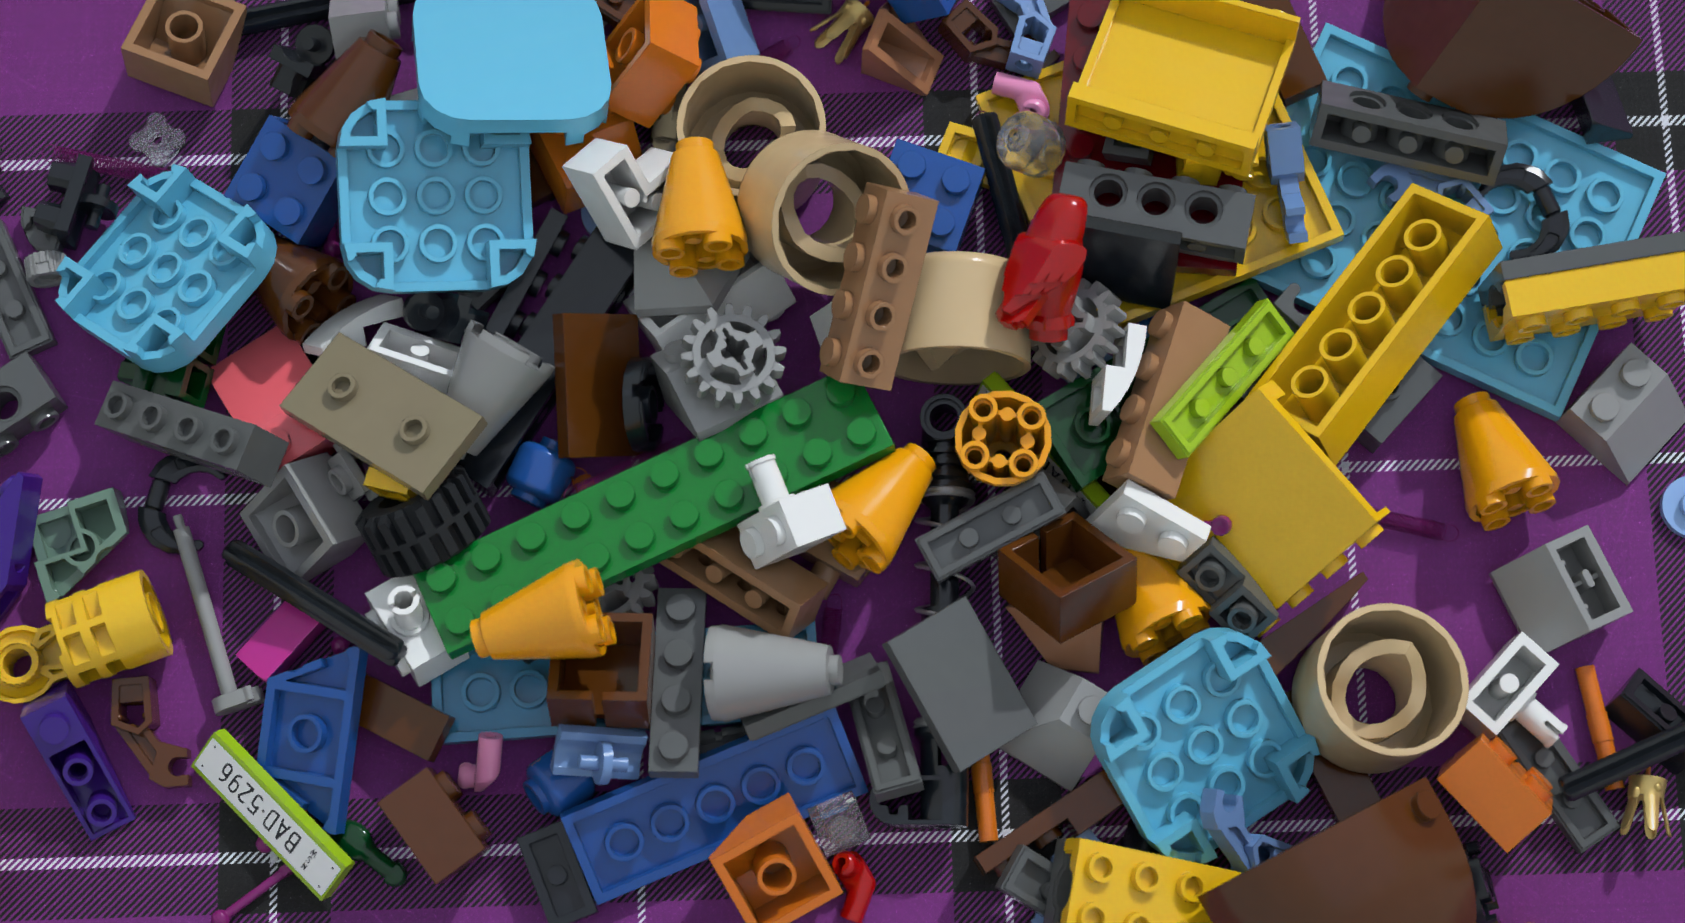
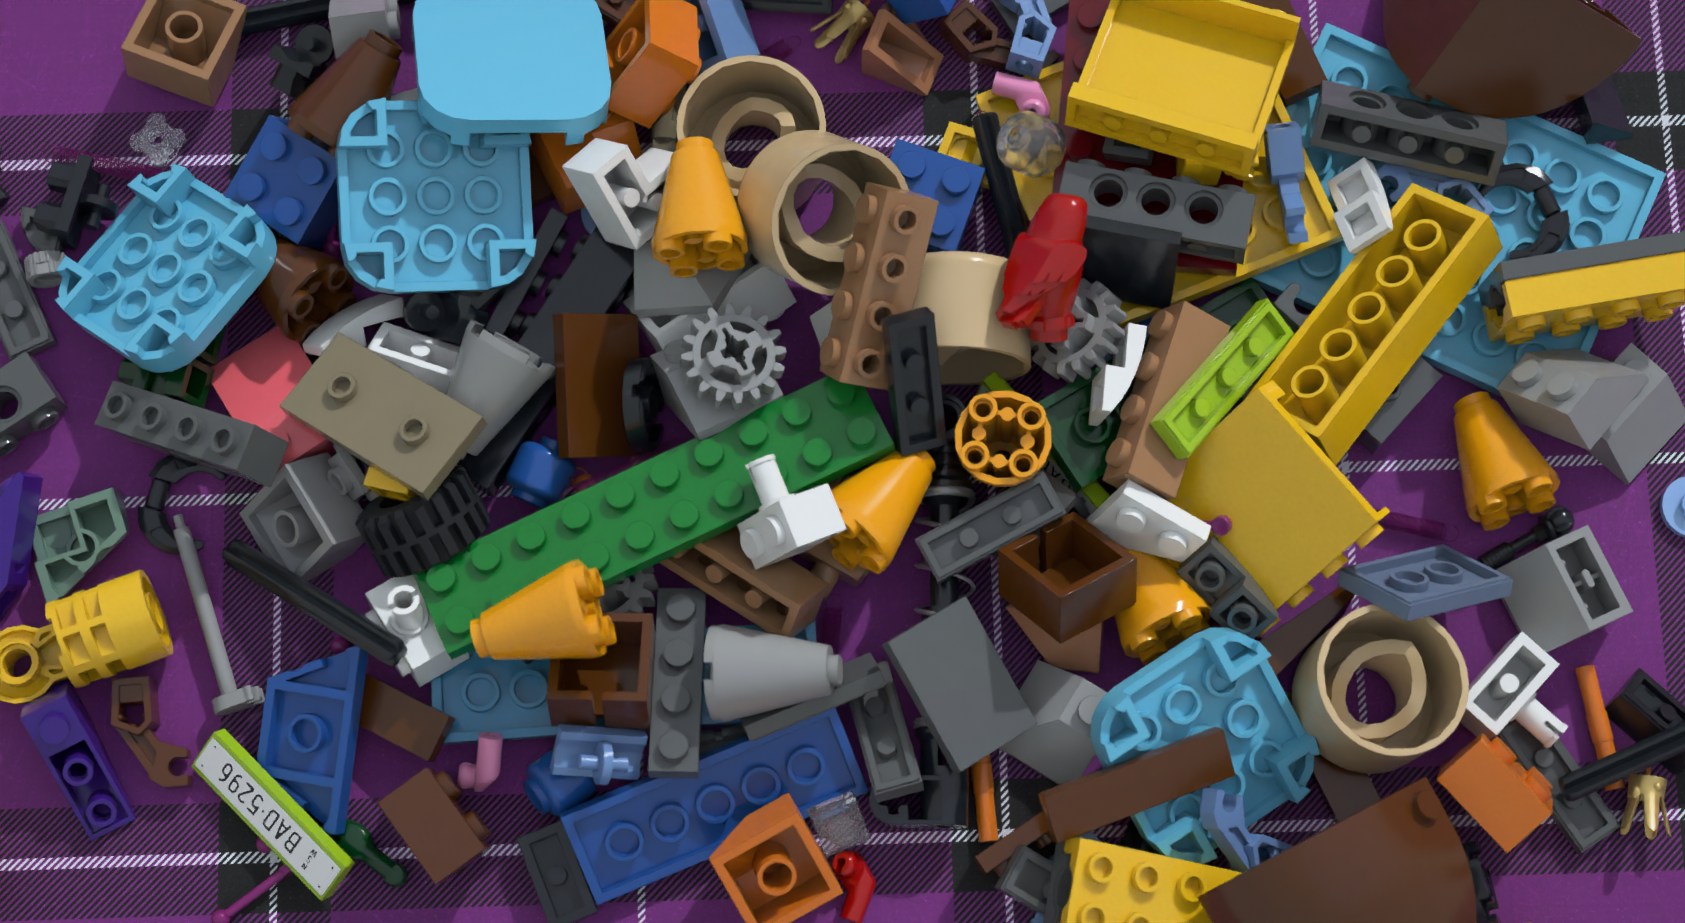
dark pink slope [236,601,326,684] -> none
none -> black plate [881,306,947,457]
none -> reddish brown tile [1038,726,1236,843]
none -> white slope [1326,157,1393,255]
none -> sand blue tile [1337,544,1513,622]
none -> black piece [1477,506,1575,569]
none -> light grey slope [1497,348,1649,451]

